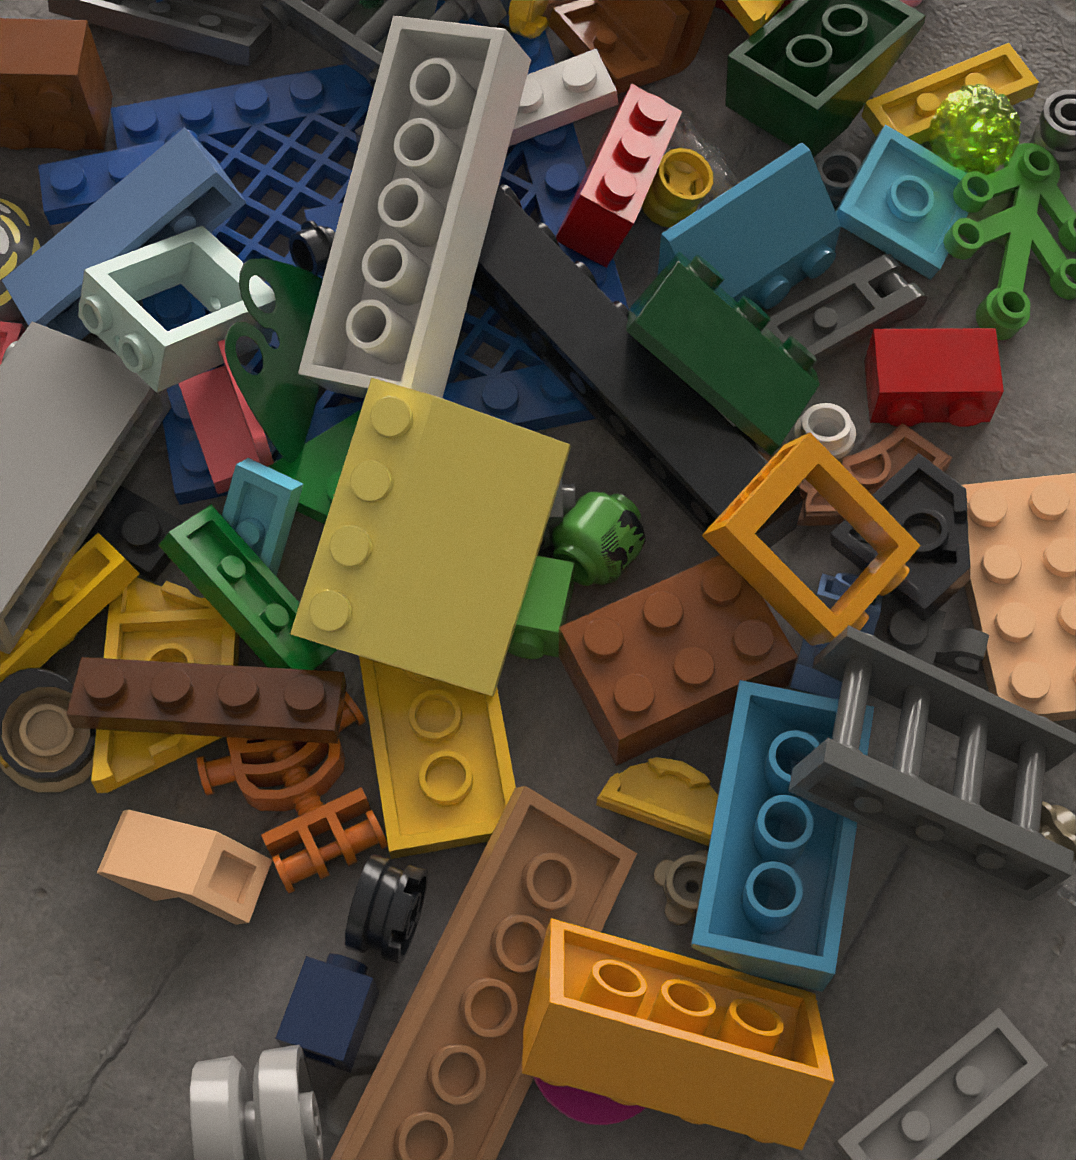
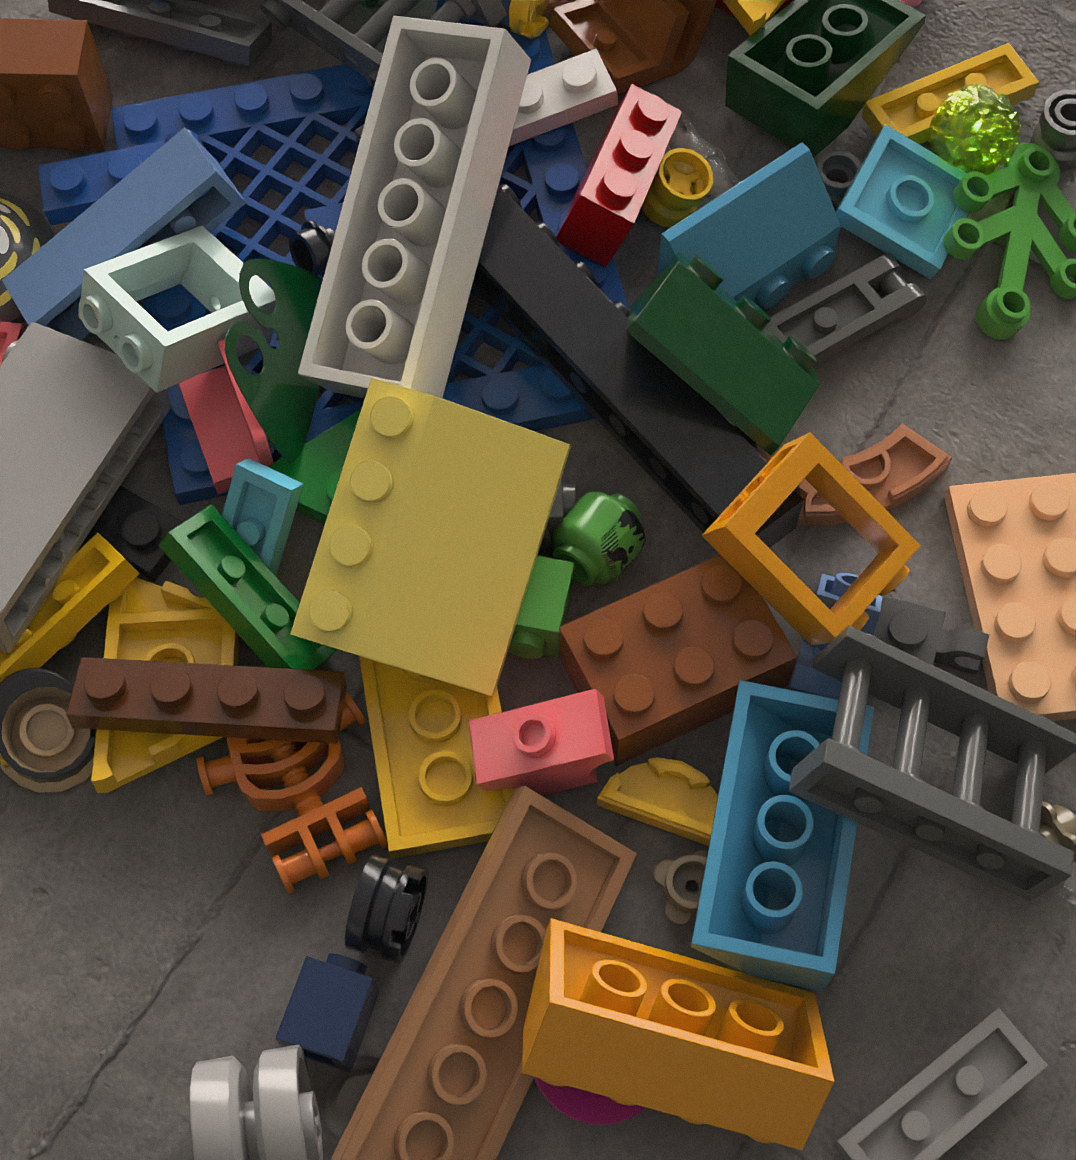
light nougat slope [97,809,272,925] -> none
white plate [794,403,856,460] -> none
black plate [830,453,971,621] -> none
red brick [864,328,1004,427] -> none
none -> coral brick [469,689,614,796]

